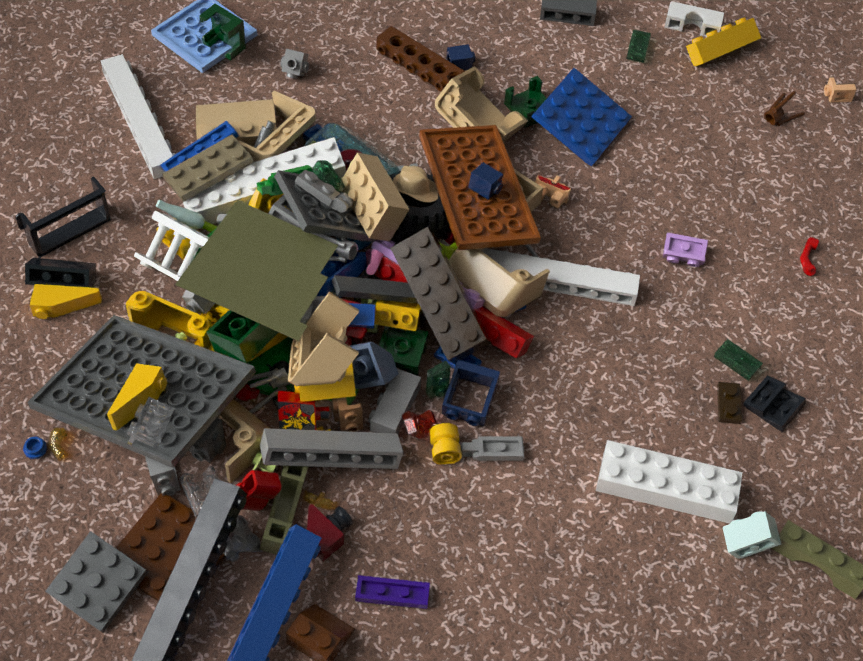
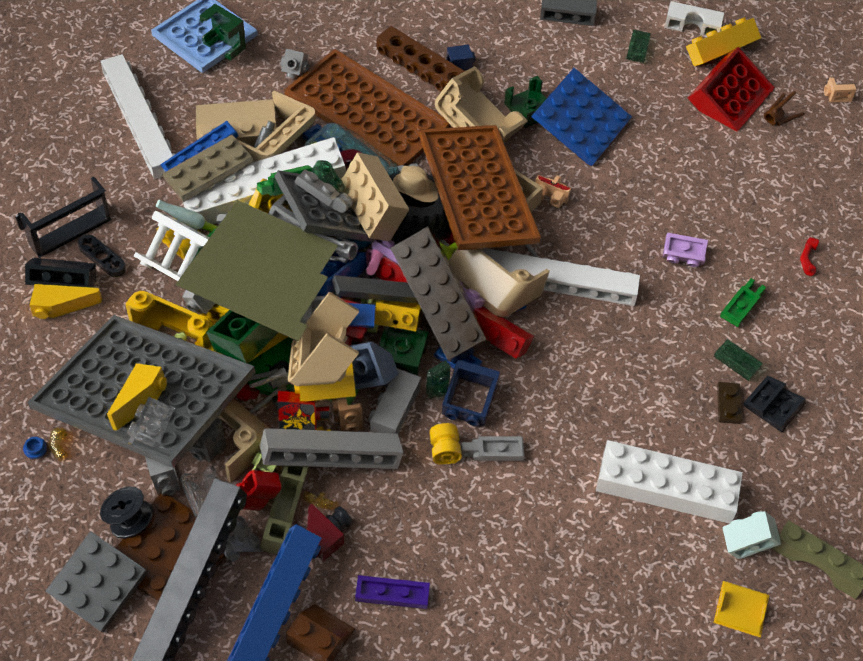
clear red bracket [402,410,437,439] -> none
dark blue brick [468,162,503,200] -> none
none -> black beam [78,234,126,278]
none -> black piece [100,486,154,539]
none -> dark orange plate [284,49,451,168]
none -> red slope [687,47,775,132]
none -> yellow piece [713,581,769,638]
none -> green hinge [720,278,767,327]

